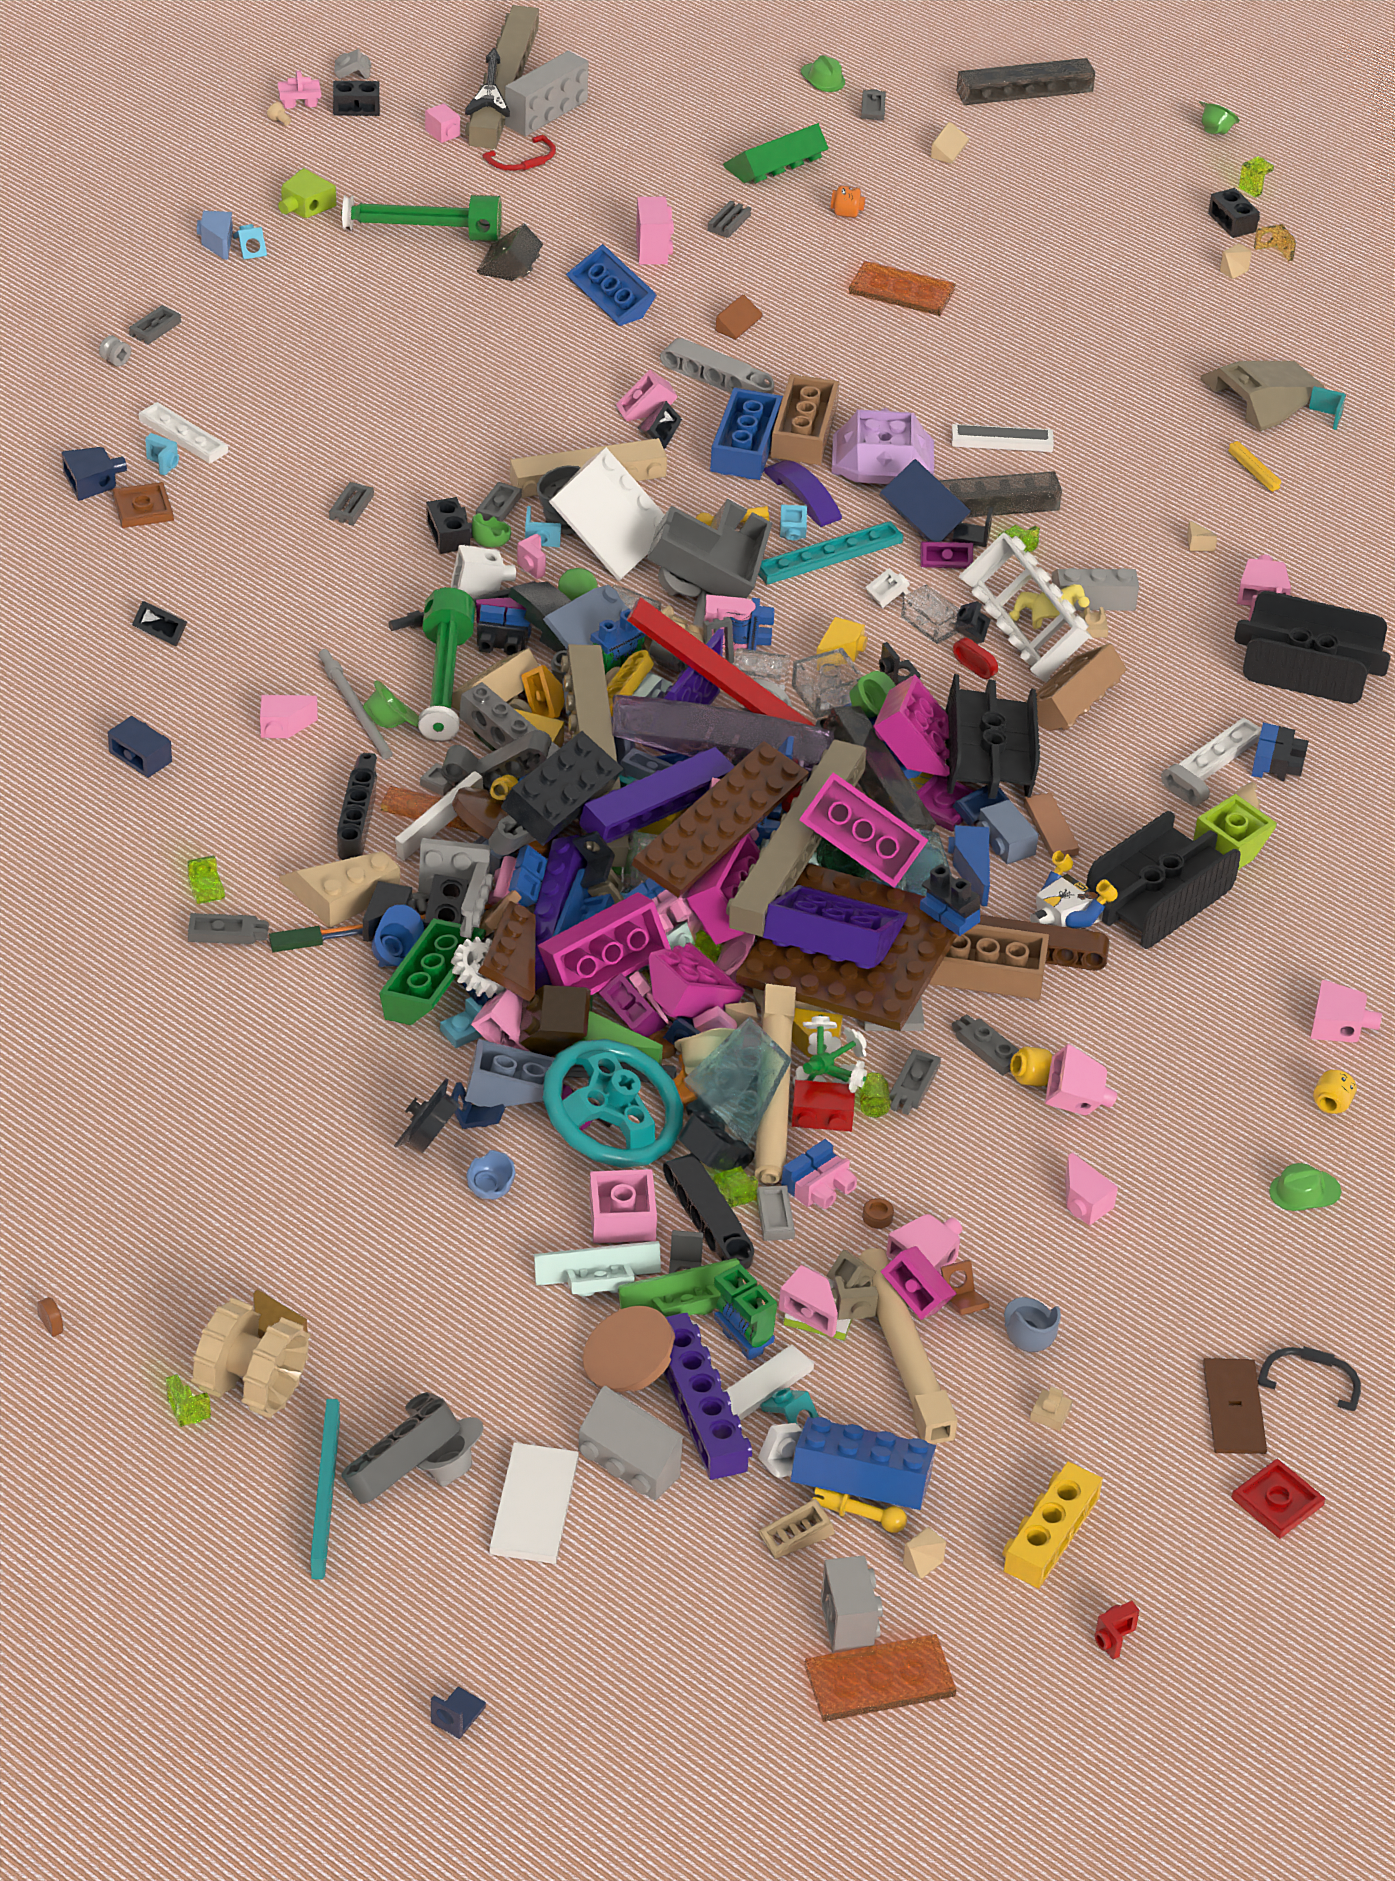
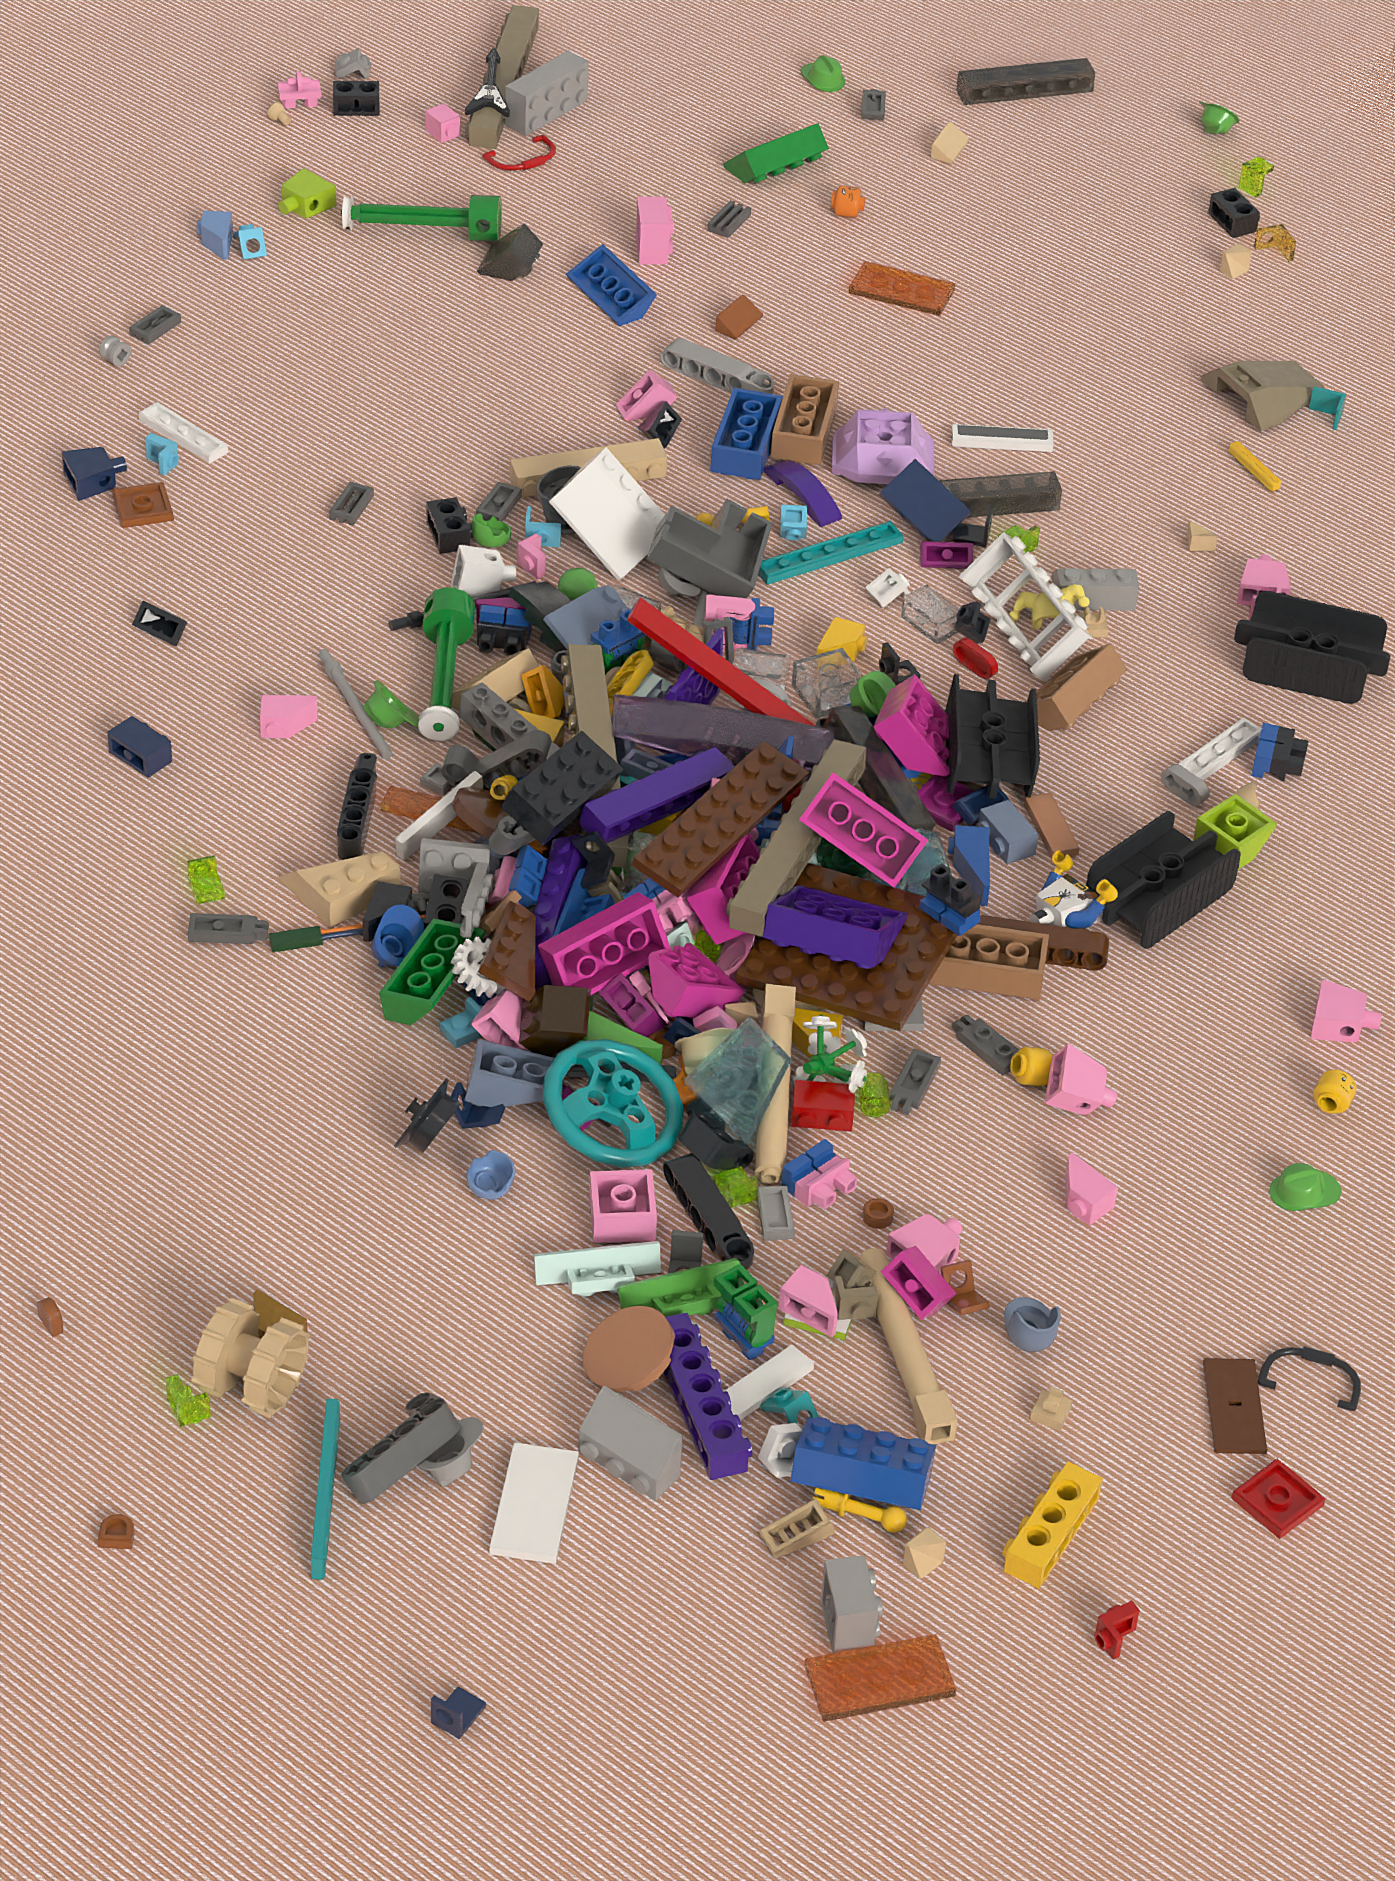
none -> dark orange tile [98,1514,134,1549]

